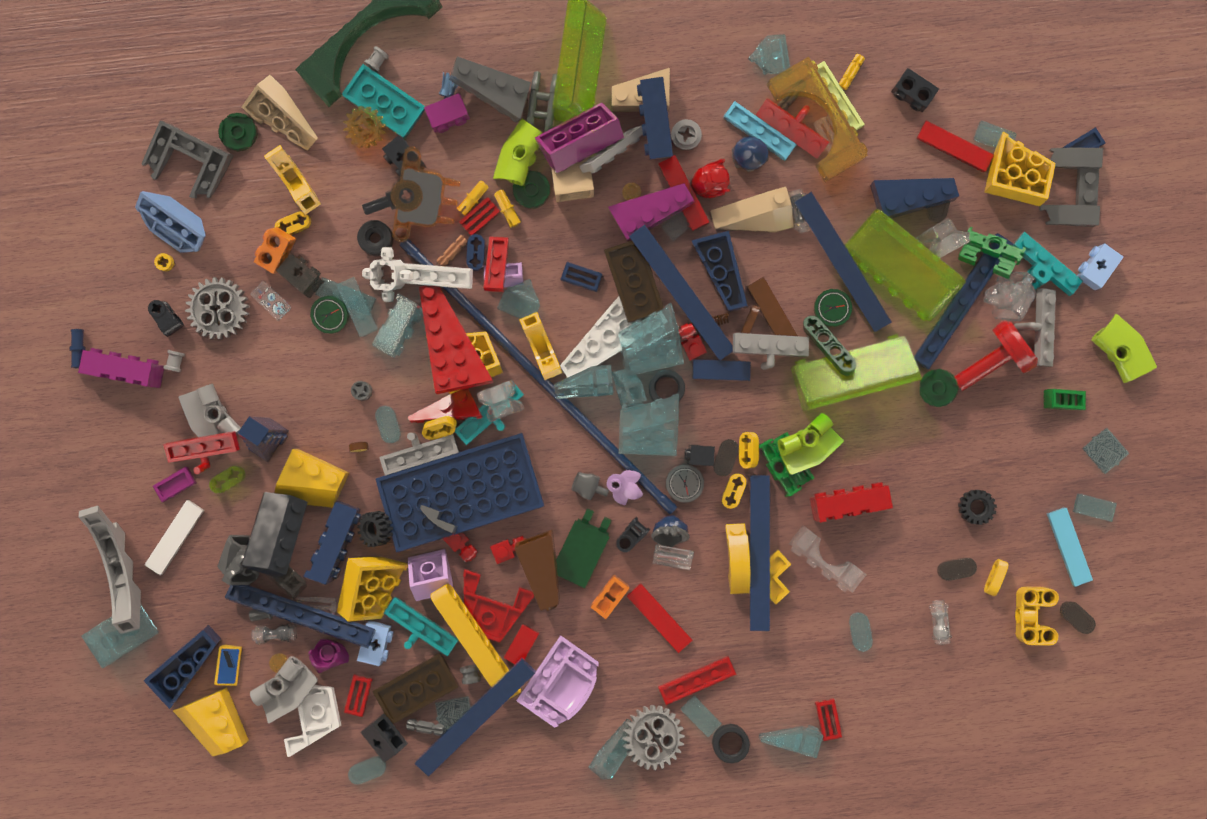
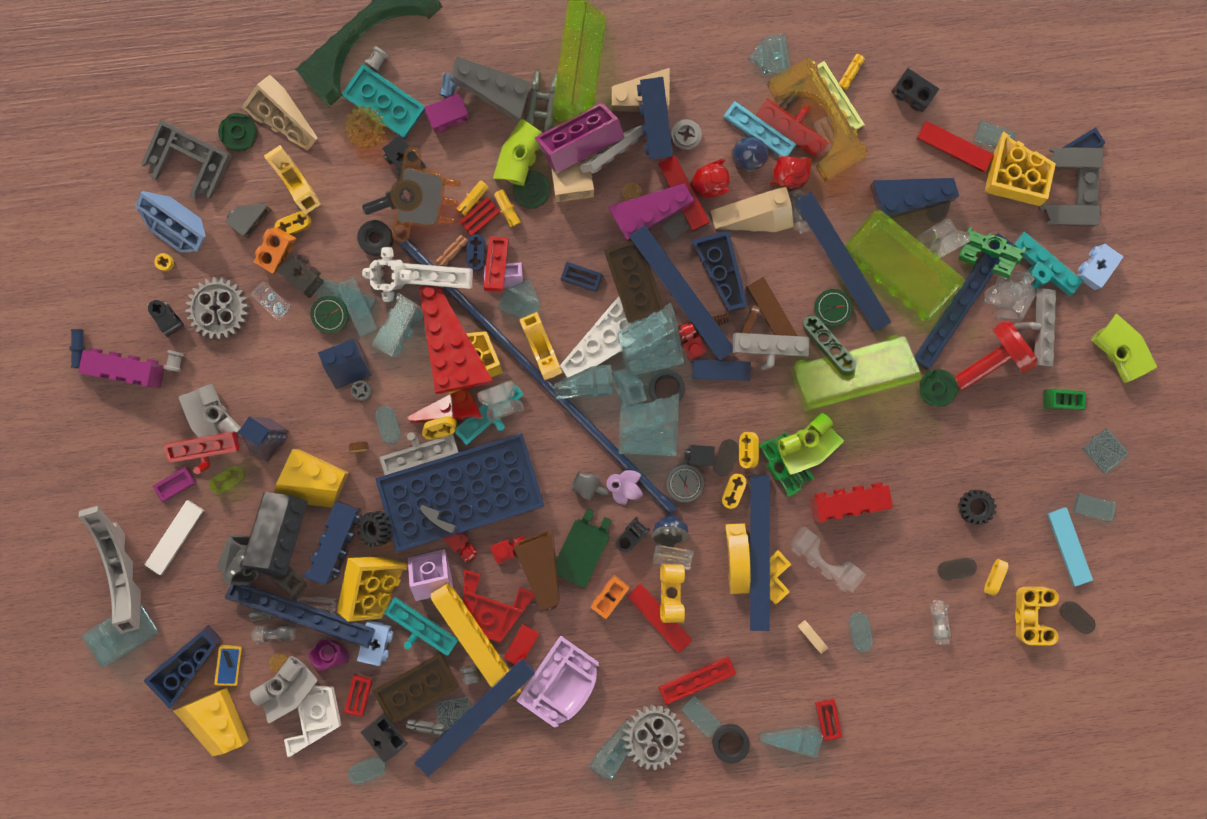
none -> dark grey slope [225,203,272,239]
none -> dark blue slope [318,338,372,389]
none -> yellow beam [660,564,685,623]
none -> red helmet [770,156,812,190]
none -> tan beam [798,620,828,654]

